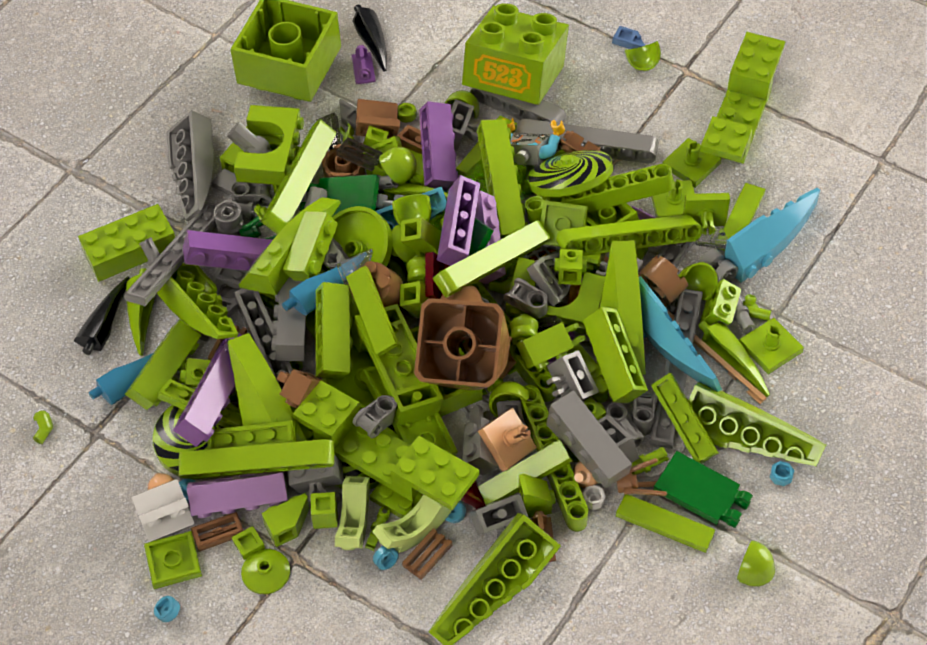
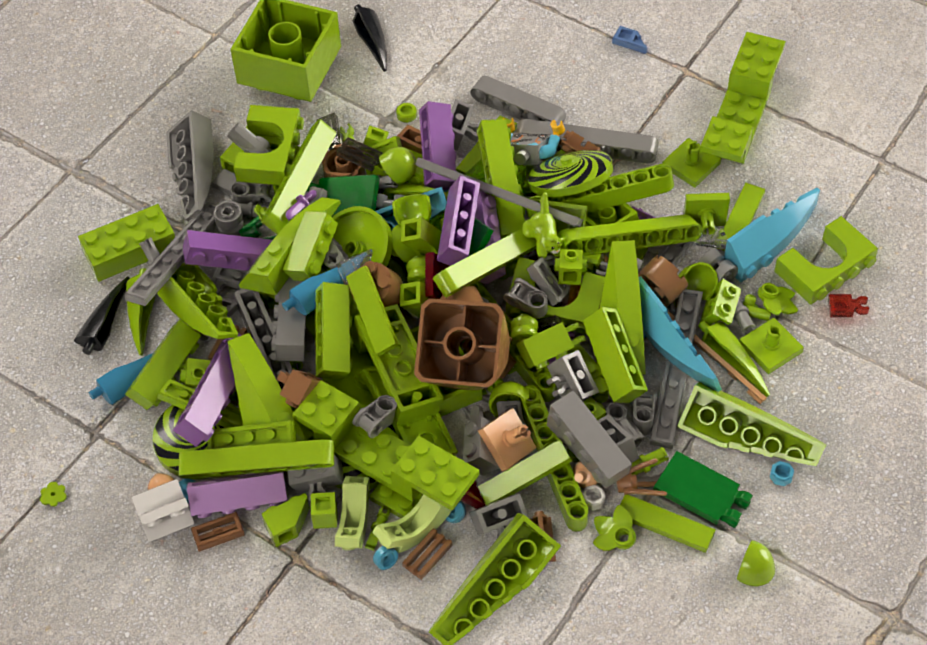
lime arm [33,410,53,444] -> none
lime tile [144,531,202,590] -> none
medium azure tile [154,596,180,622] -> none
lime tile [231,526,265,560] -> none
lime dish [241,549,290,594] -> none
light grey tile [339,99,357,131] -> none
medium lavender hinge [352,45,376,84] -> none
medium nougat bracket [355,99,400,139] -> none
lime helmet [445,90,480,119] -> none
lime brick [462,3,569,105] -> none
lime arm [489,276,513,294] -> none
lime slope [518,474,556,518] -> none
lime helmet [624,41,661,71] -> none
lime tile [651,179,695,218] -> none
lime tile [651,373,719,464] -> none
none -> lime plant [40,482,67,507]
none -> medium lavender piece [286,190,317,220]
none -> light grey tile [416,157,583,227]
none -> lime animal [522,192,565,258]
none -> lime plate [593,505,636,551]
none -> lime plate [757,283,798,315]
none -> lime arch [774,216,878,305]
none -> clear red plate [828,294,869,317]

